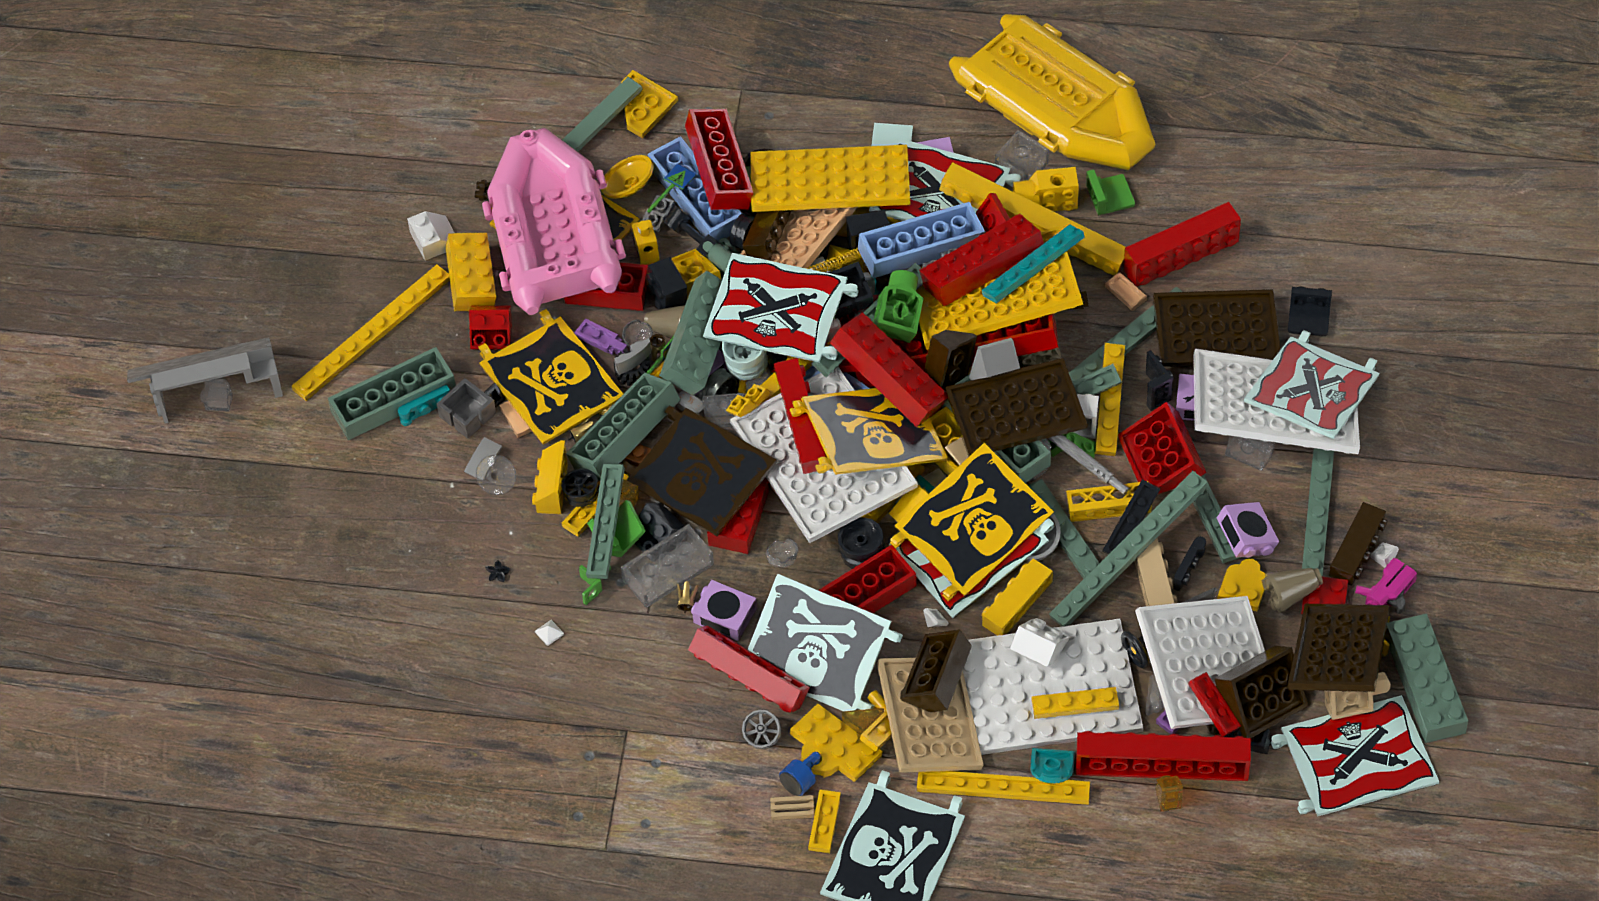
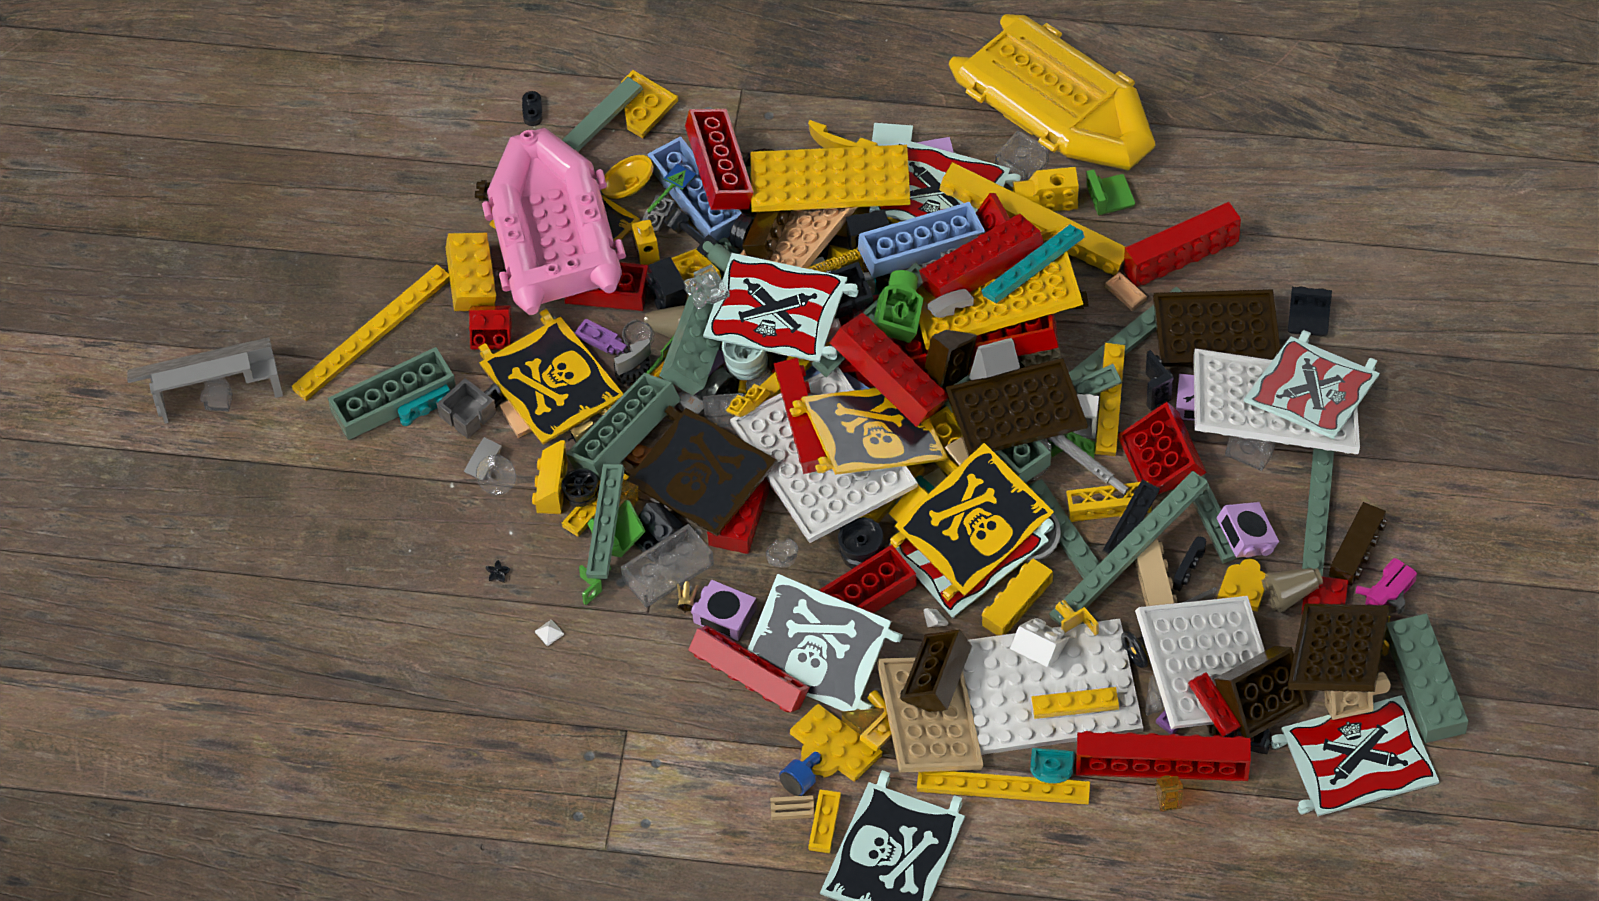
white slope [407,211,455,261] -> none
piece [650,334,666,362] -> none
light grey wheel [742,710,782,749] -> none
white slope [1370,542,1399,568] -> none
none -> black plate [522,91,542,126]
none -> clear plate [683,264,730,309]
none -> yellow slope [808,120,878,148]
none -> light grey slope [927,289,974,318]
none -> yellow bracket [1055,600,1099,636]

